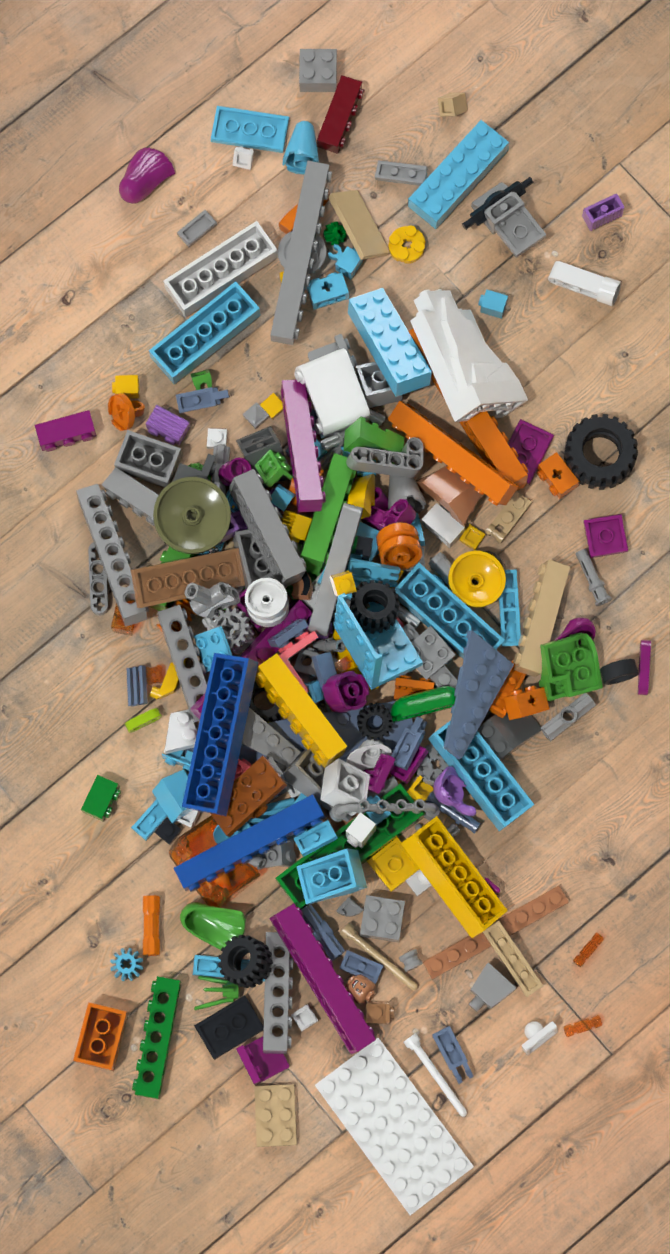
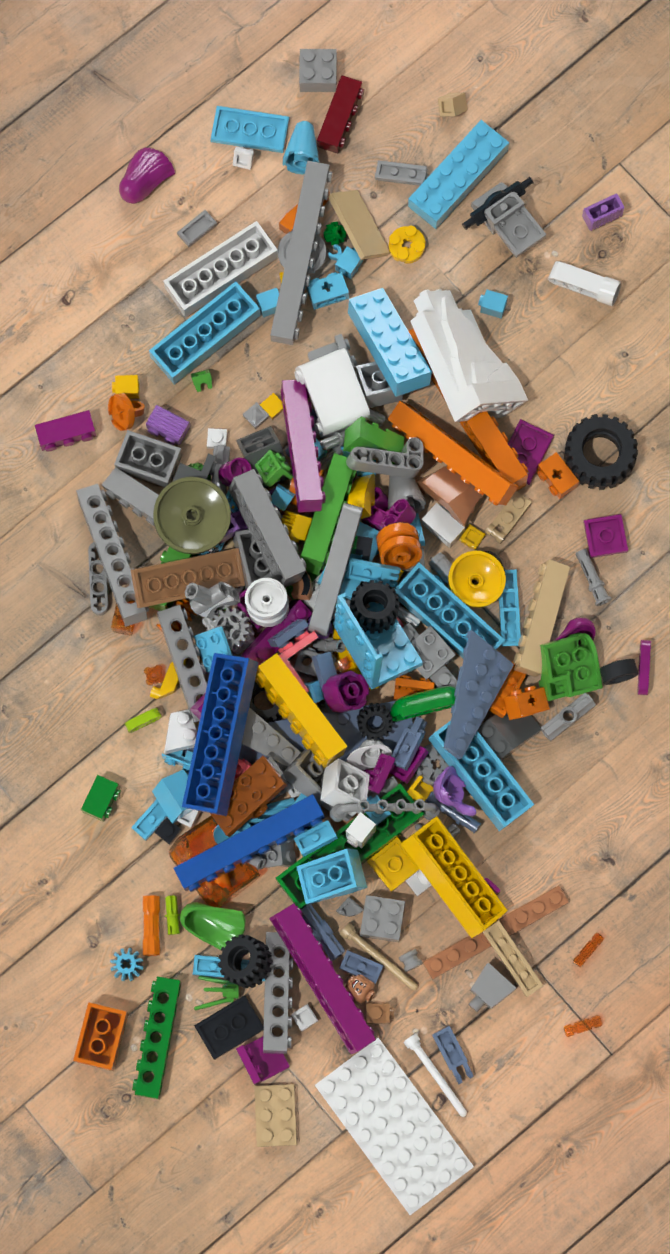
sand blue tile [126,665,148,707] -> none
sand blue hinge [176,387,229,413] -> none
yellow brick [330,571,357,596] -> none
white tile [521,1021,558,1055] -> none
none -> lime axle [165,895,180,935]
none -> medium azure panel [256,288,279,318]

